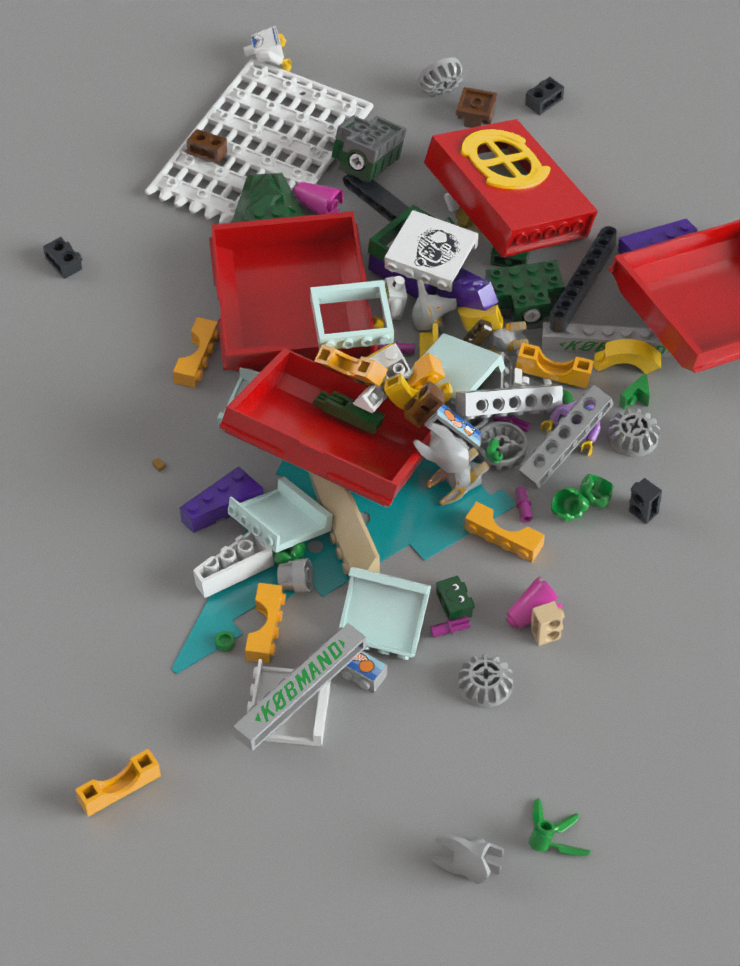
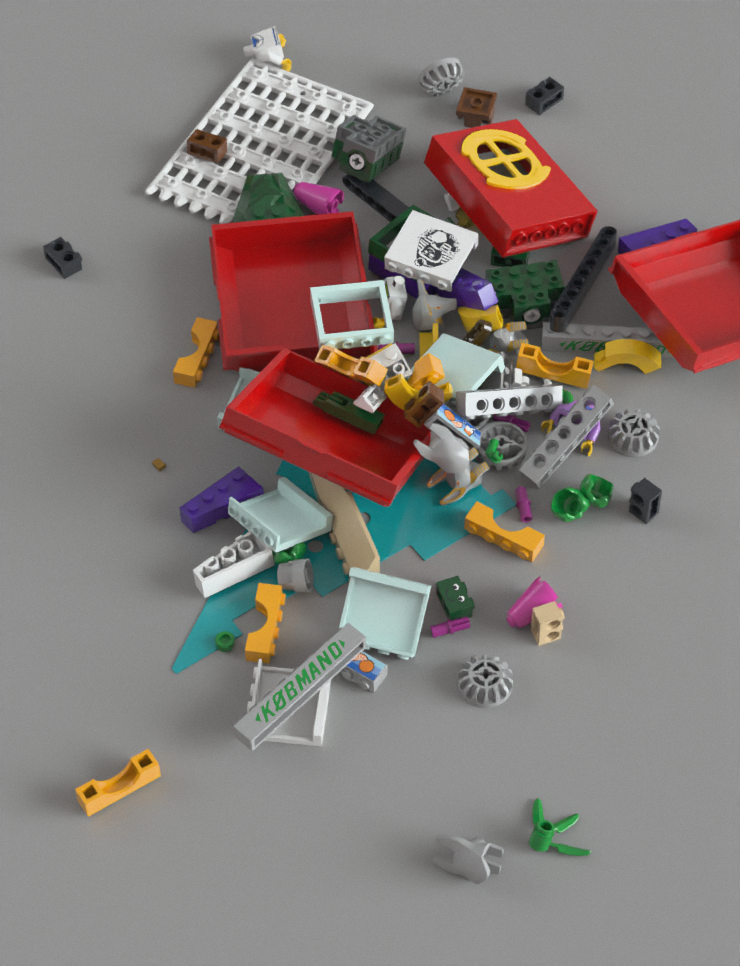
green slope [619,373,650,410] -> none

